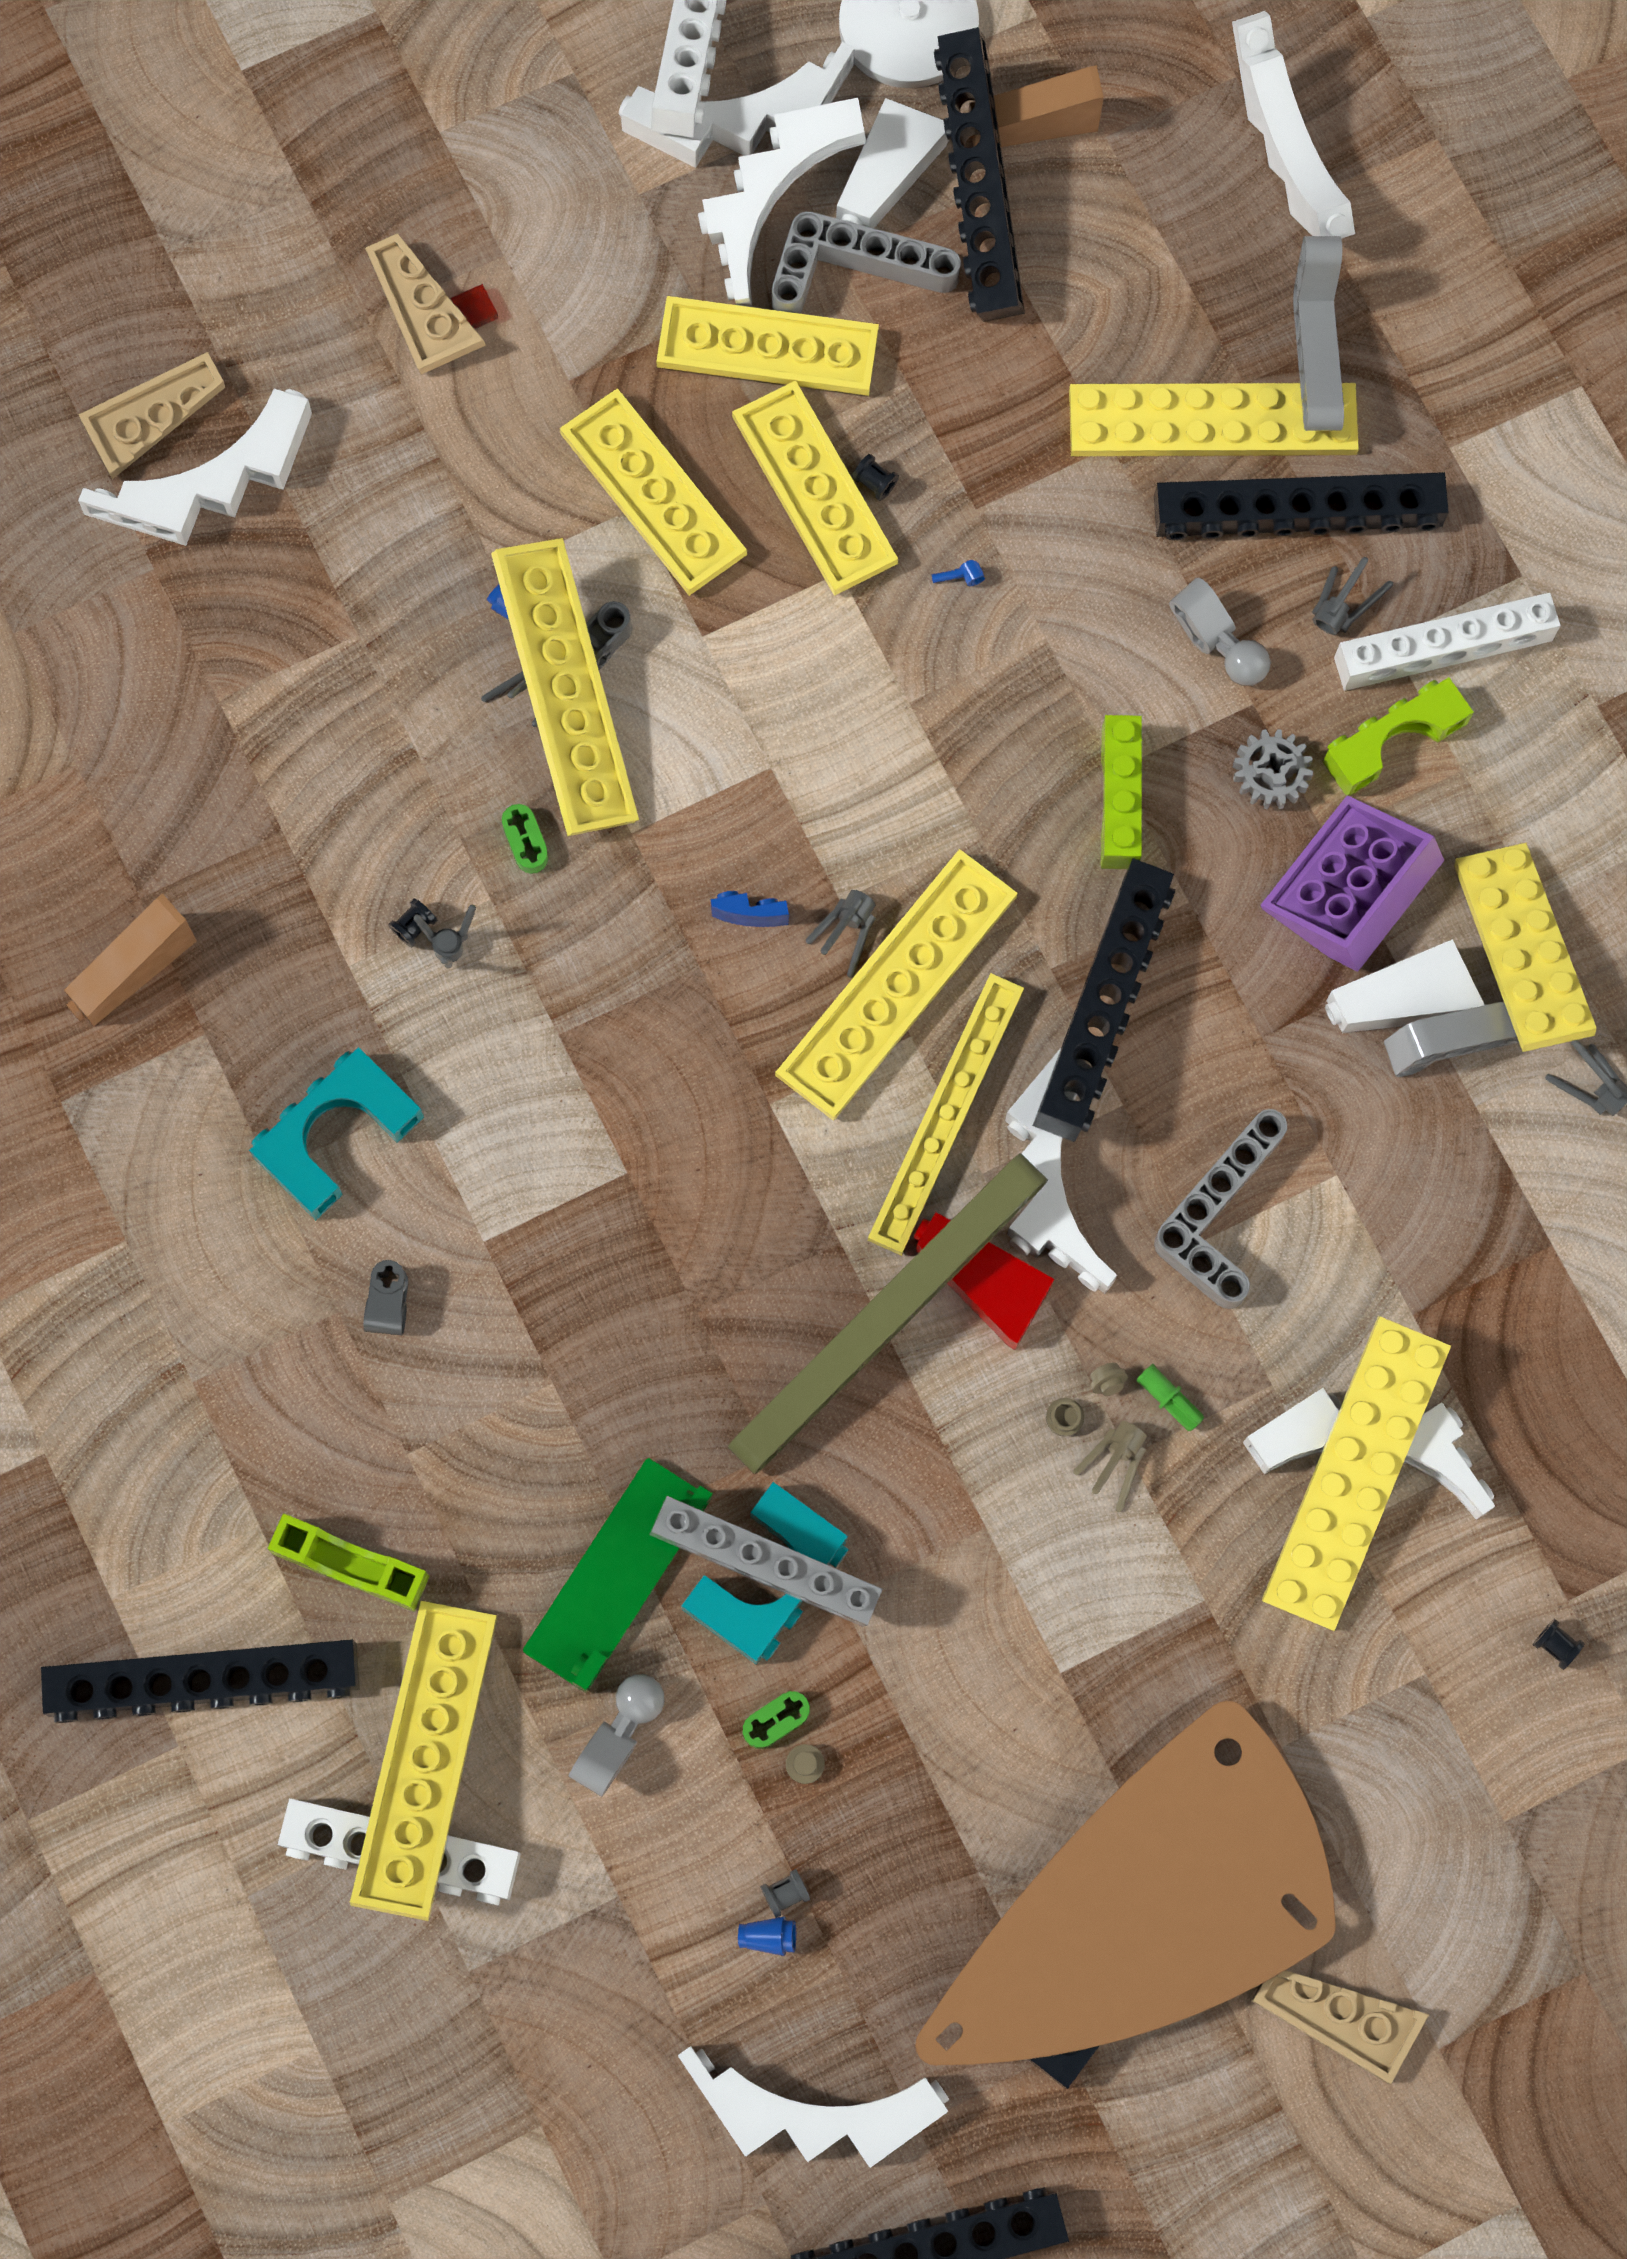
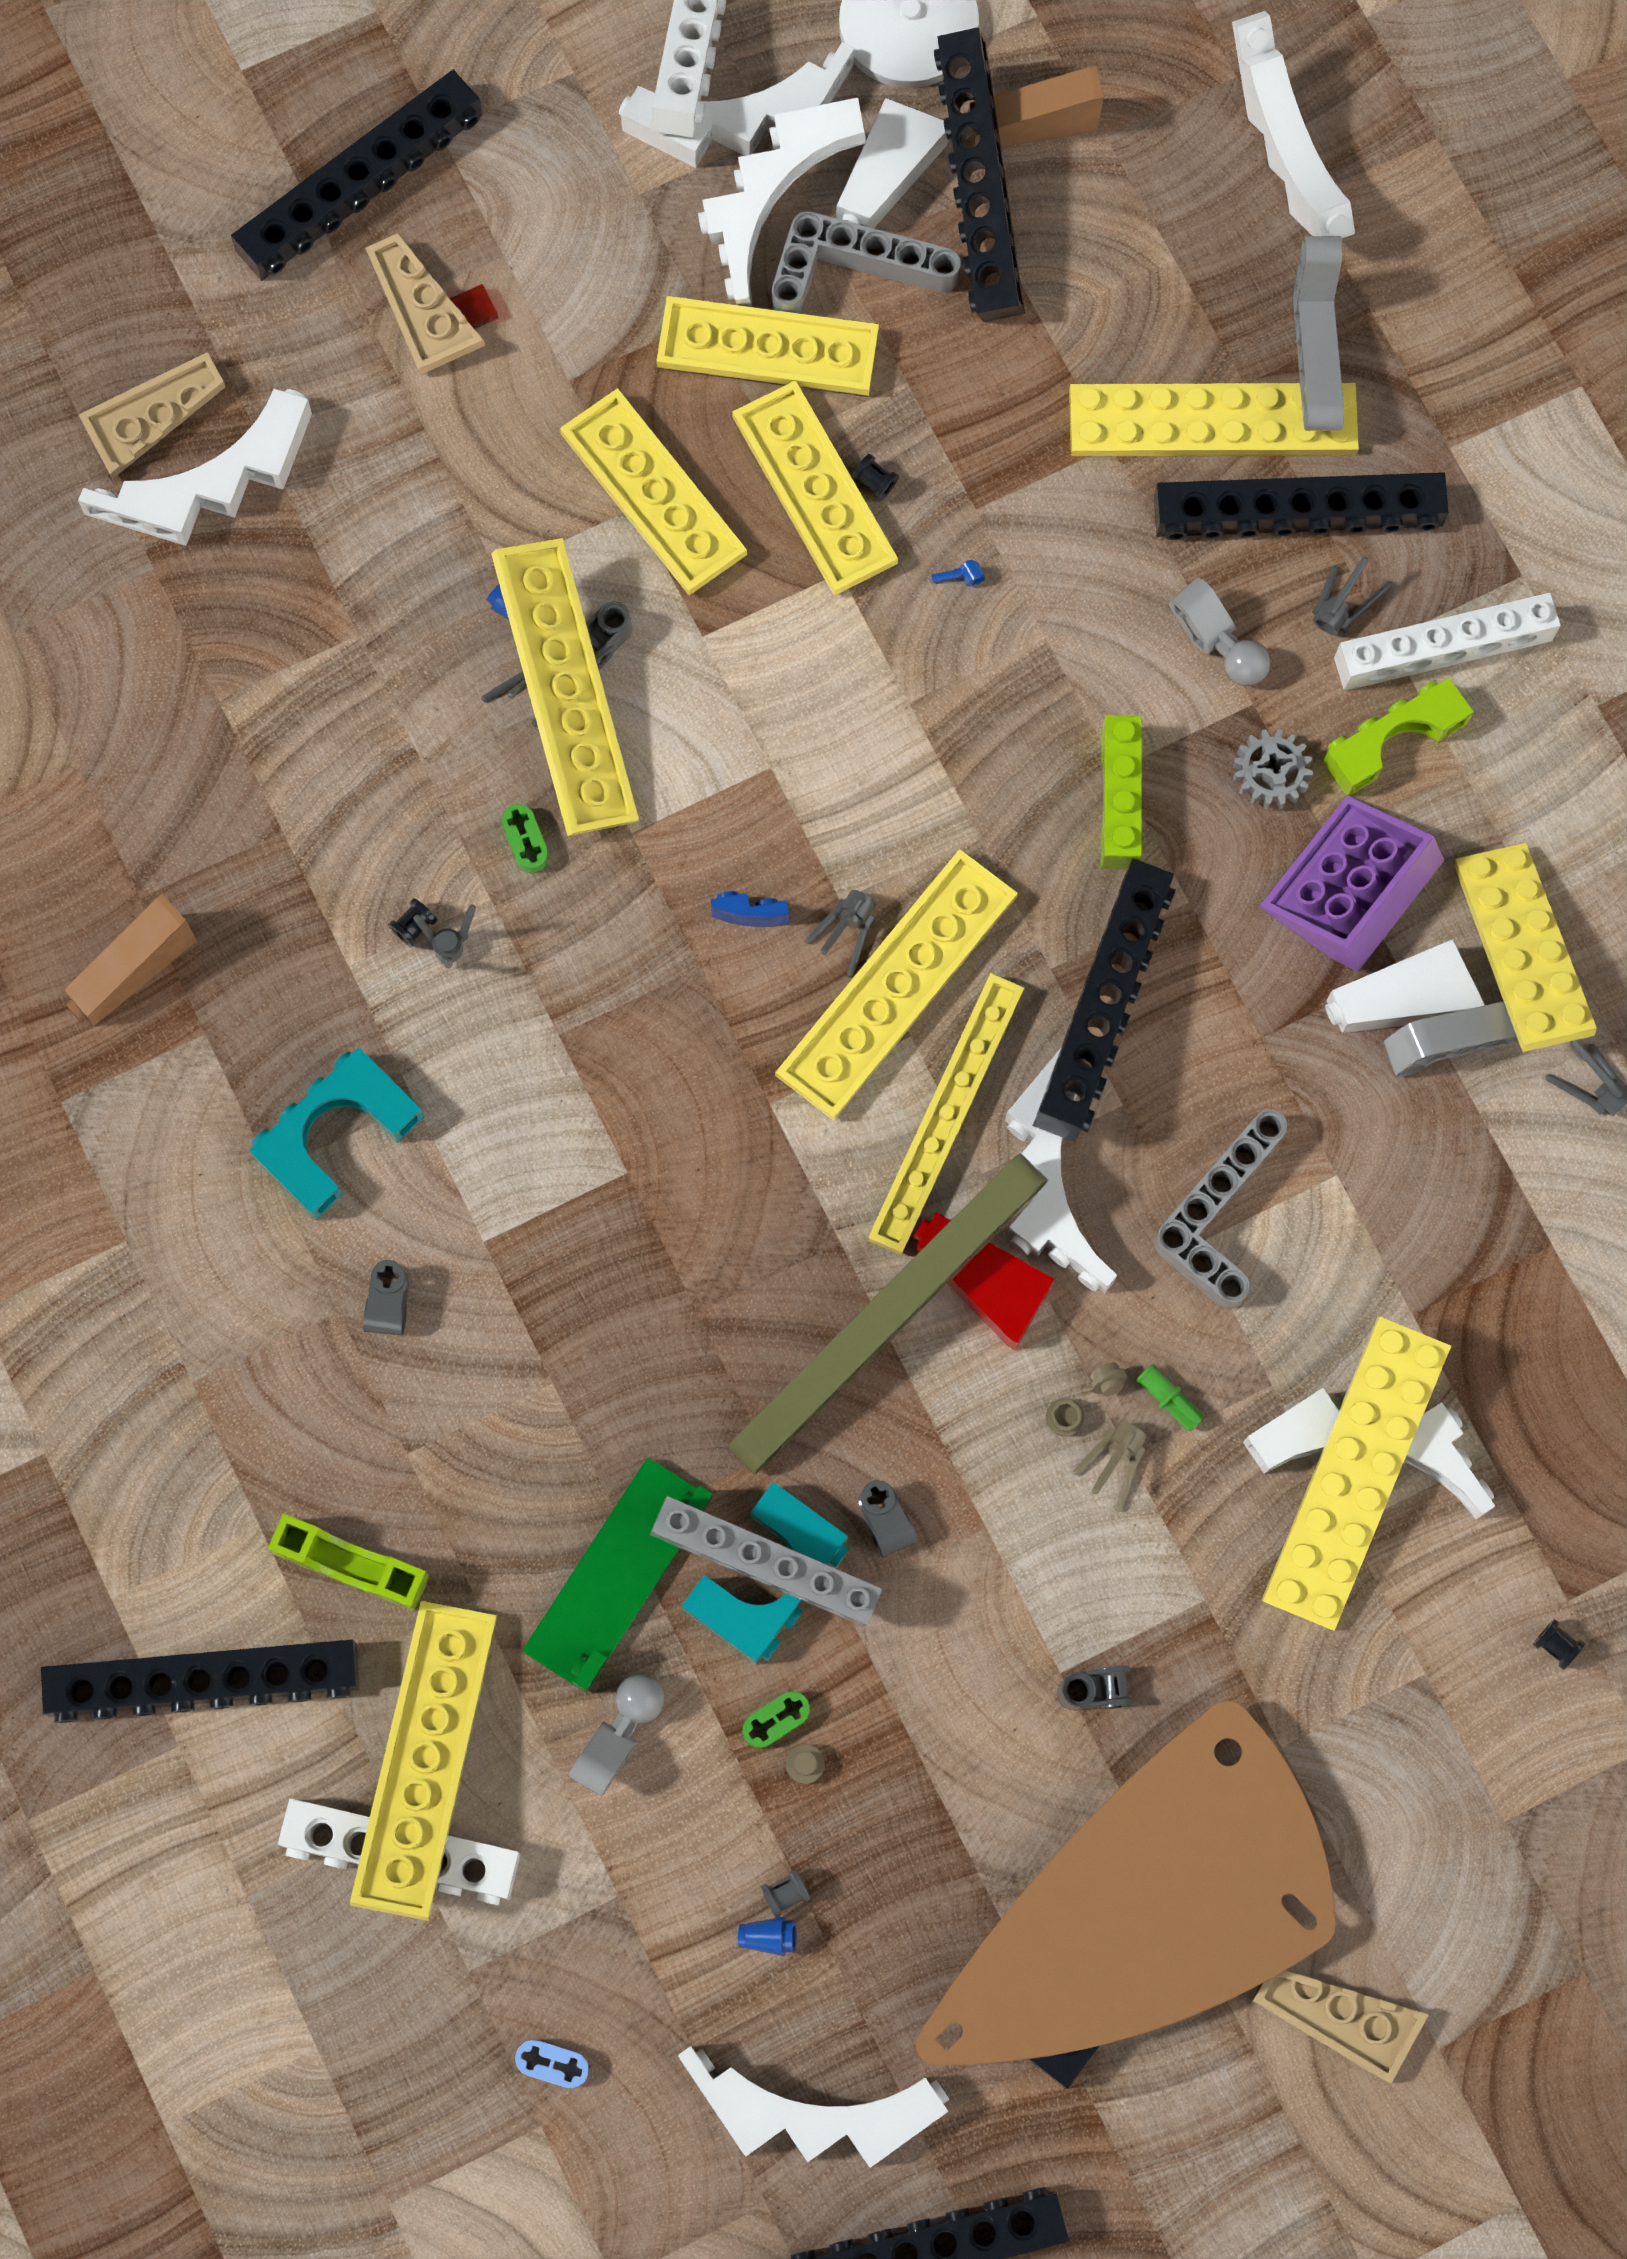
none -> black brick [231,69,482,281]
none -> light blue beam [515,2040,589,2088]
none -> dark grey piece [858,1480,918,1558]
none -> dark grey piece [1057,1666,1134,1711]

